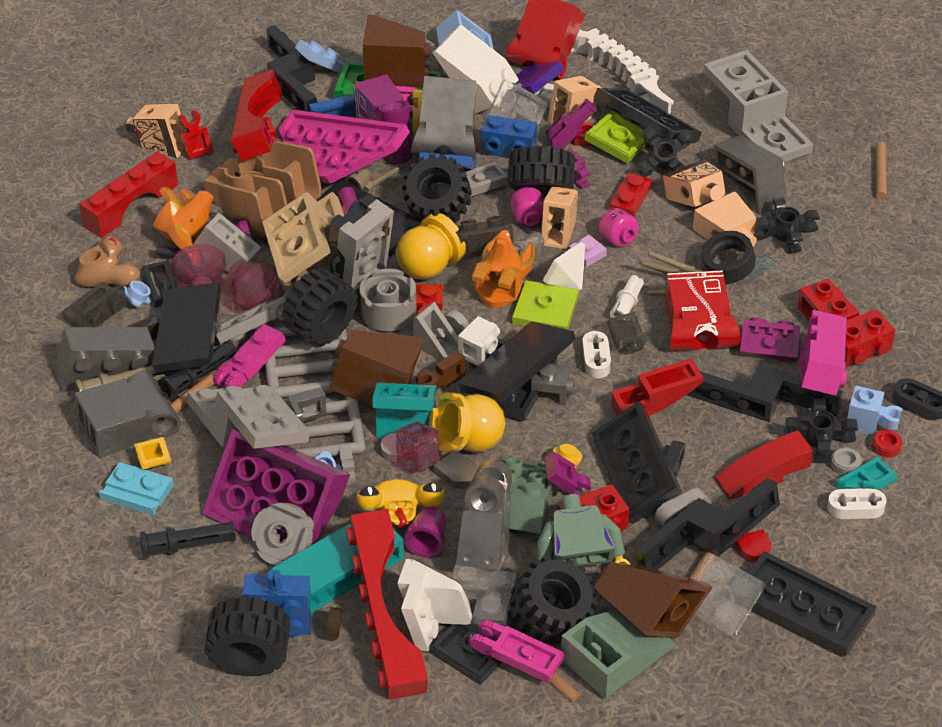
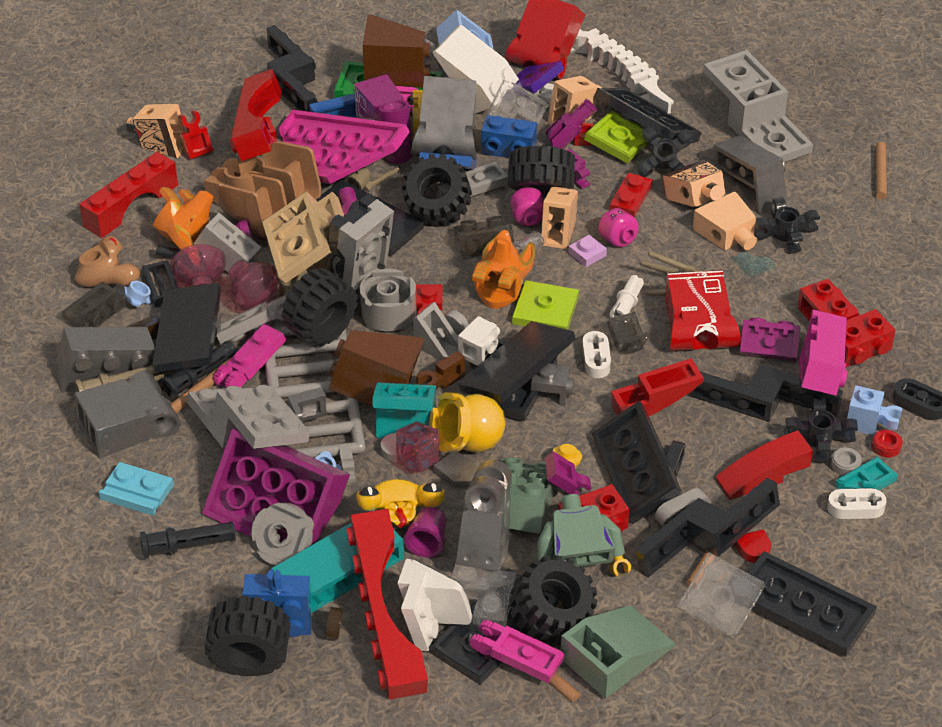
yellow slope [134,437,171,470] -> none
light blue plate [295,39,344,73] -> none
yellow tile [395,213,466,280] -> none
white slope [543,242,585,290] -> none
reddish brown slope [594,562,713,638] -> none
black tyre [701,231,756,283] -> none

